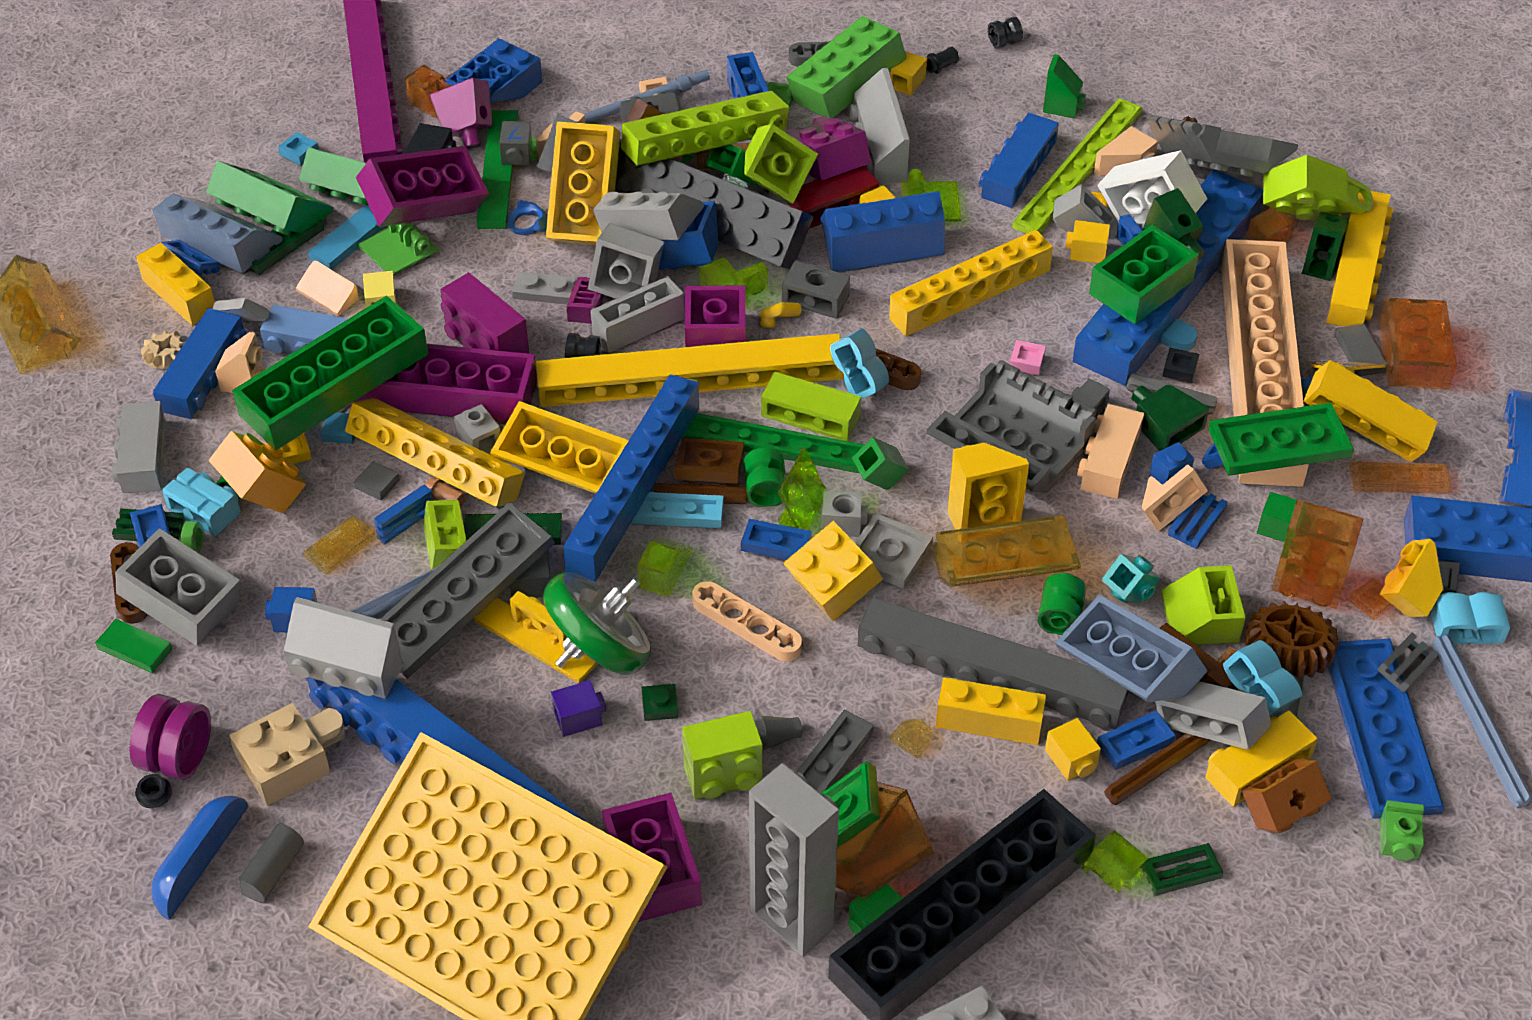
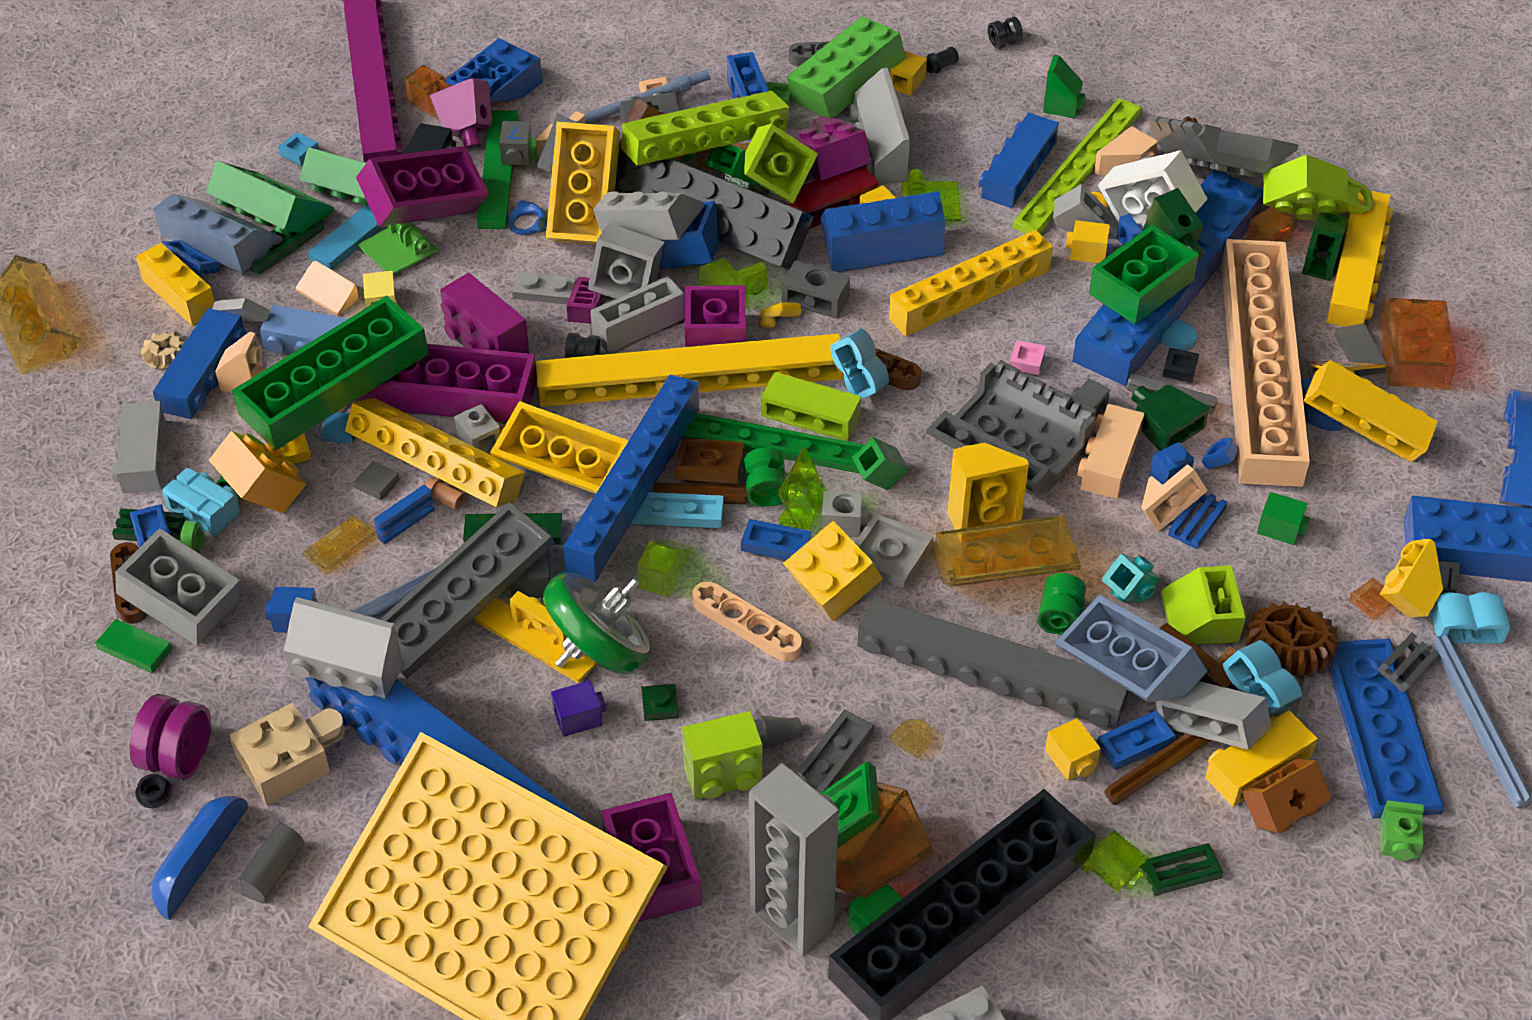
lime hinge [423,500,466,570] -> none
yellow brick [935,677,1046,745] -> none
green plate [1208,402,1354,476] -> none
clear orange brick [1272,499,1364,609] -> none
clear orange tile [1349,462,1451,494] -> none

